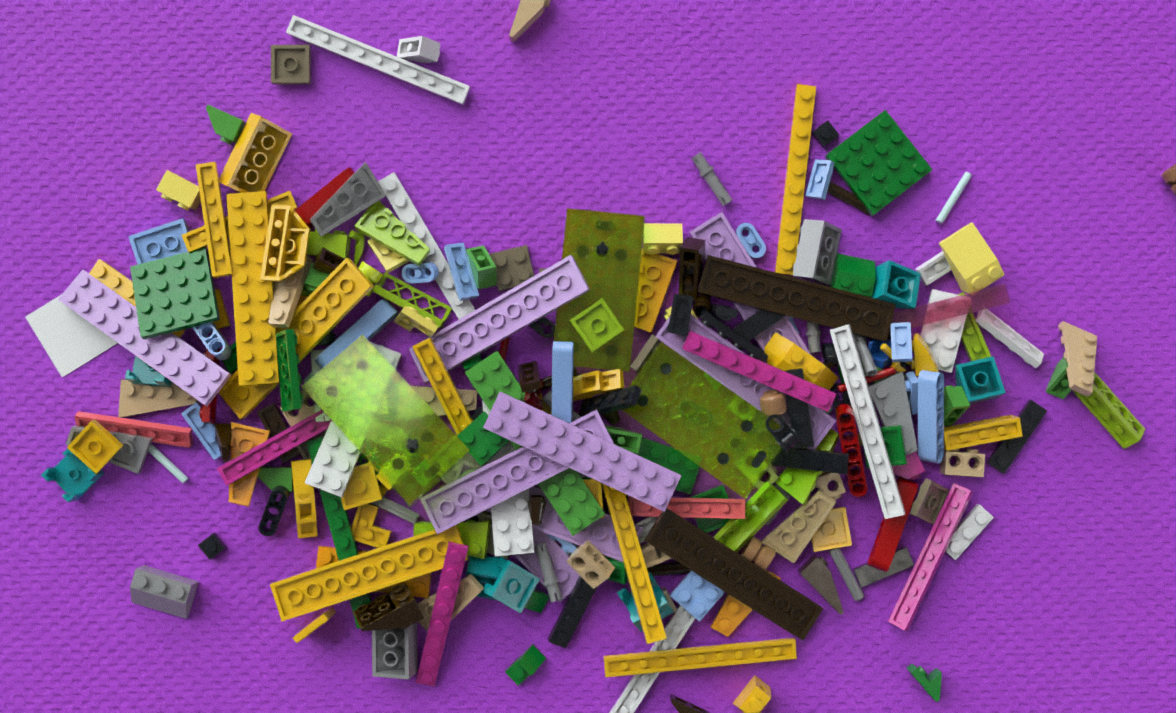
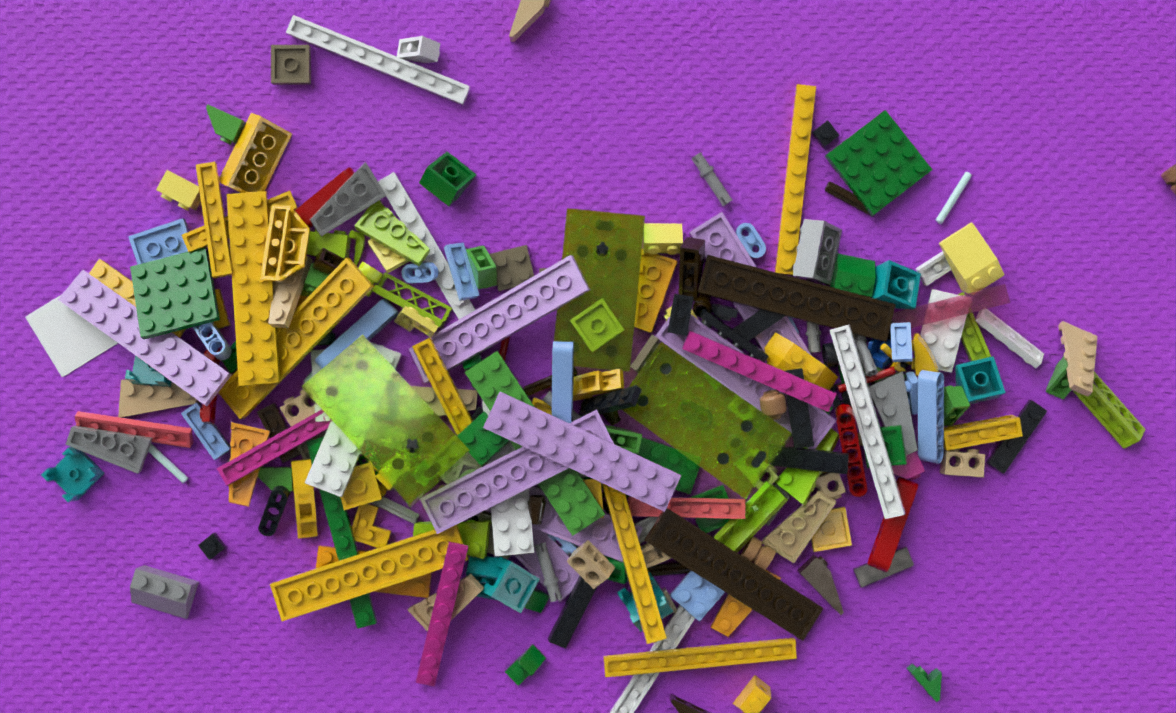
yellow plate [67,419,124,474] -> none
dark brown slope [215,423,231,463] -> none
green plate [275,329,303,412] -> none
yellow tile [293,607,336,643] -> none
dark brown slope [353,583,424,631] -> none
light grey slope [372,622,418,680] -> none
dark brown plate [518,360,541,393] -> none
dark red plate [524,379,544,410] -> none
black beam [529,316,556,338] -> none
black piece [766,414,802,453] -> none
light blue plate [805,159,834,200] -> none
light grey axle [829,548,864,601] -> none
dark pink plate [888,483,973,631] -> none
dark tan plate [910,478,950,525] -> none
white plate [945,504,994,560] -> none
none -> green slope [419,152,477,206]

